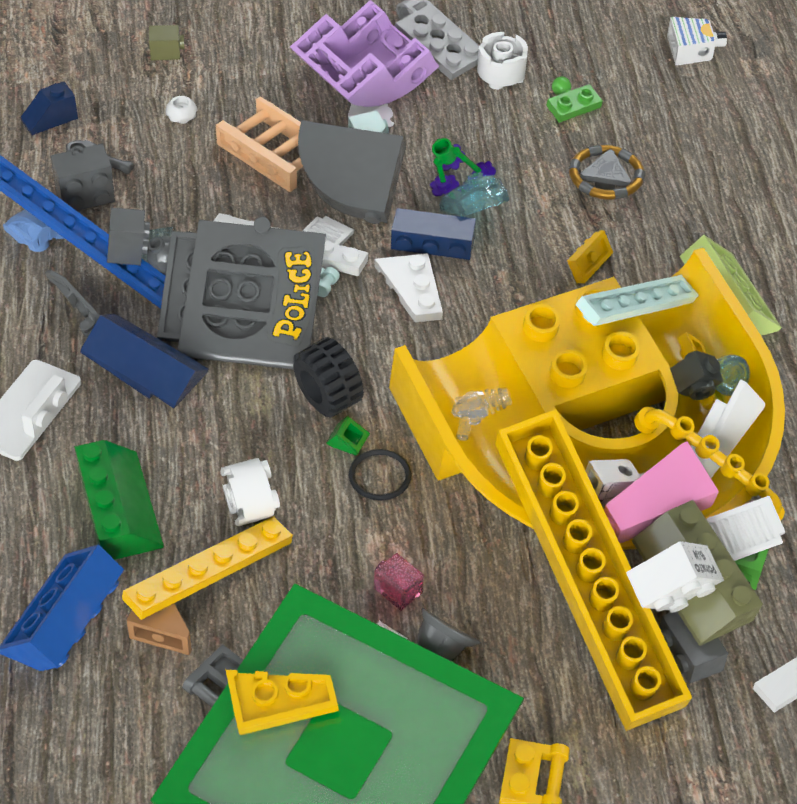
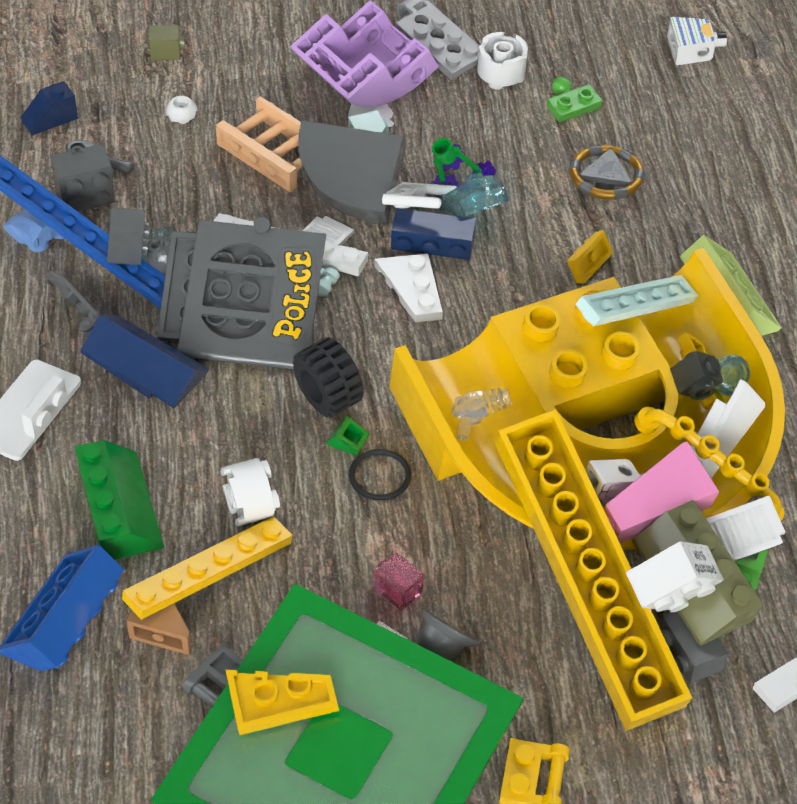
none -> white plate [382,182,458,208]

